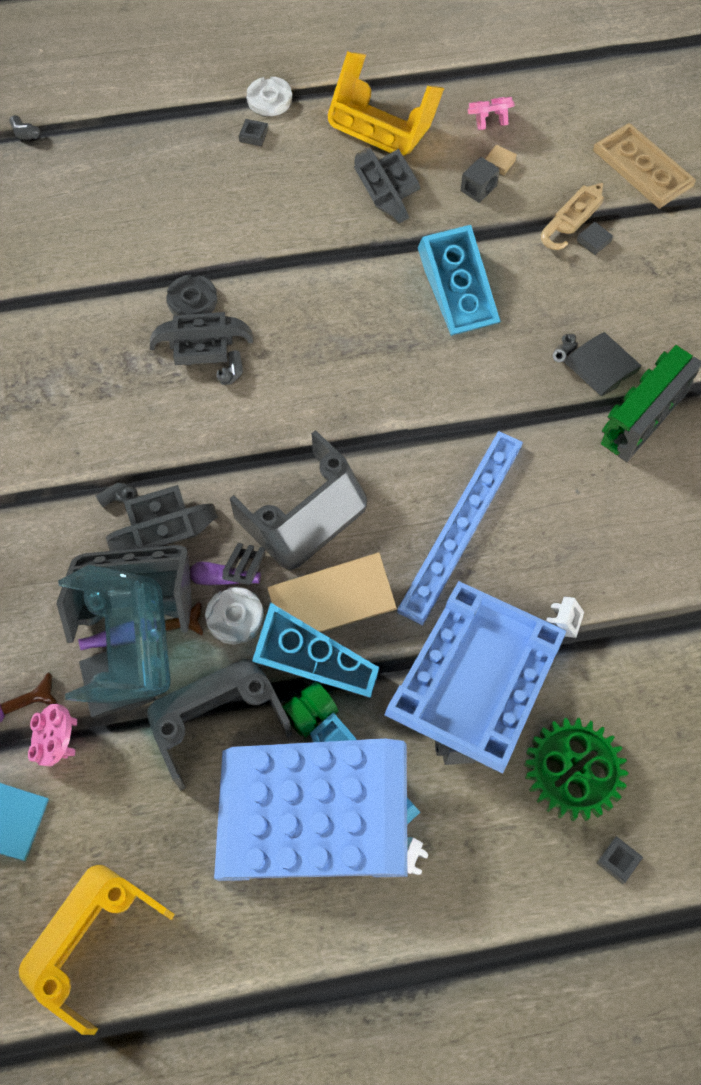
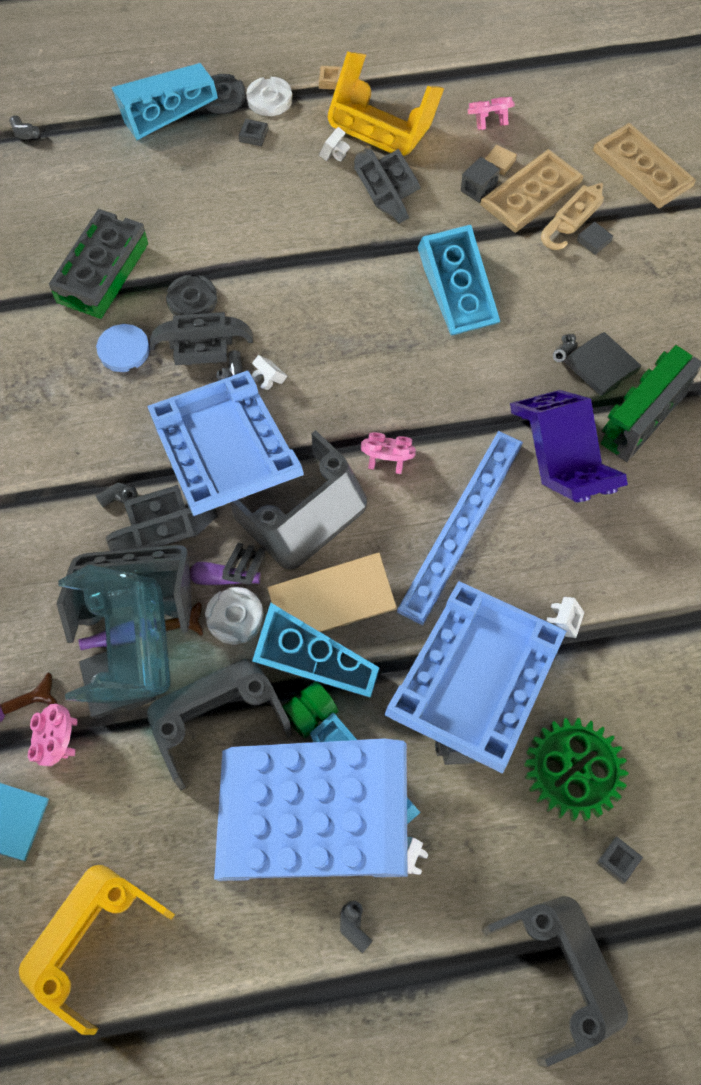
none -> dark grey piece [49,208,148,319]
none -> light blue tile [96,324,150,372]
none -> medium azure wedge [111,63,218,140]
none -> light blue slope [147,371,304,516]
none -> dark grey tile [204,74,246,114]
none -> white tile [252,355,288,390]
none -> tan tile [319,66,342,90]
none -> white tile [319,127,350,162]
none -> dark grey arm [340,901,373,954]
none -> bright pink plate [361,432,416,474]
none -> tan tile [480,149,583,233]
none -> dark grey windscreen [482,896,628,1067]
none -> dark purple bracket [510,390,628,502]

